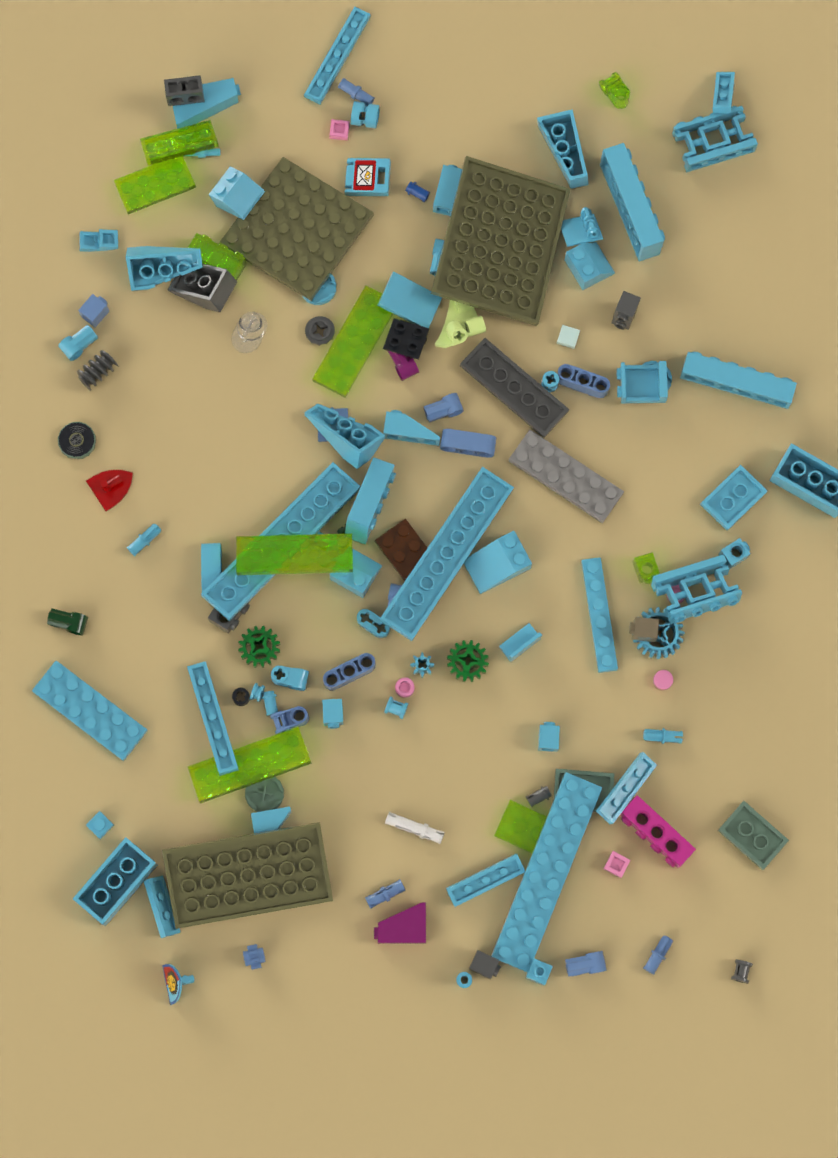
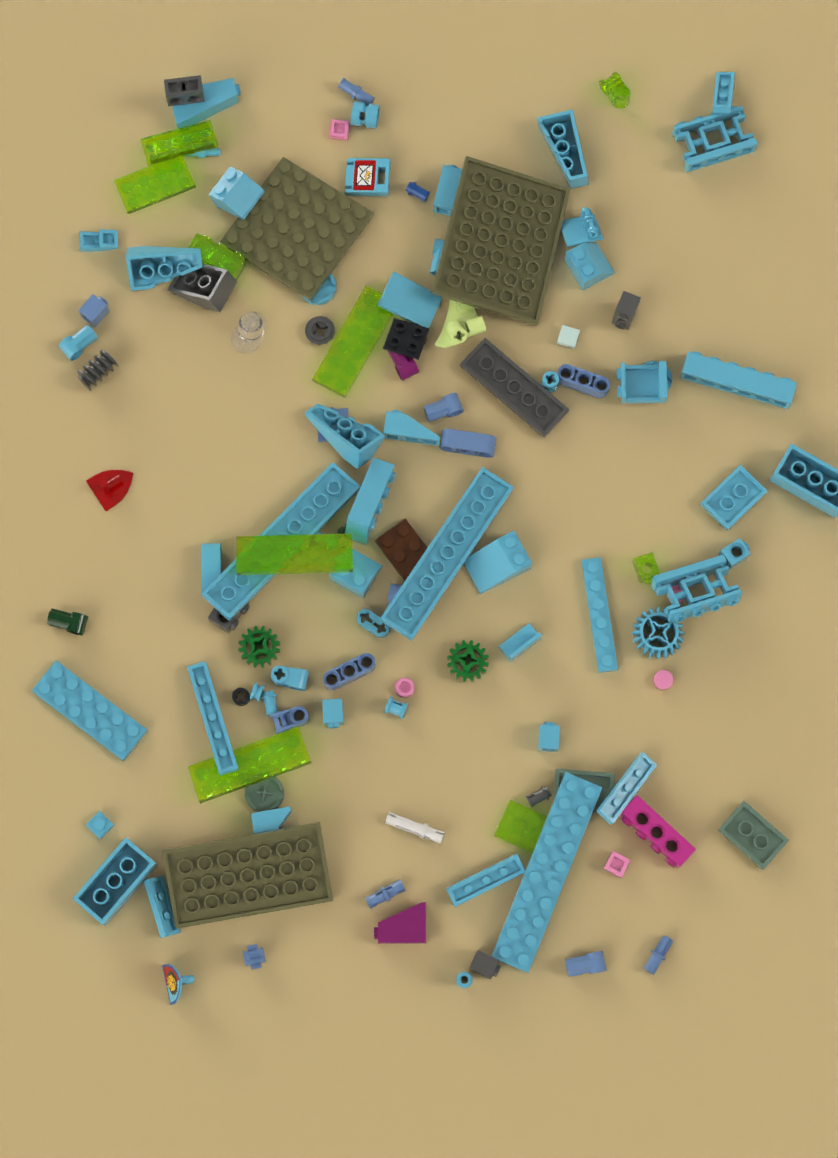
black tile [58,422,96,459] -> none
medium azure axle [126,524,161,557] -> none
medium azure tile [304,7,371,105] -> none
medium azure gear [410,652,434,678] -> none
light grey plate [509,430,624,524] -> none
medium azure brick [525,958,553,986] -> none
medium azure brick [600,143,665,262] -> none
dark tan brick [629,617,659,642] -> none
medium azure axle [643,728,683,744] -> none
dark grey bush [731,959,753,984] -> none

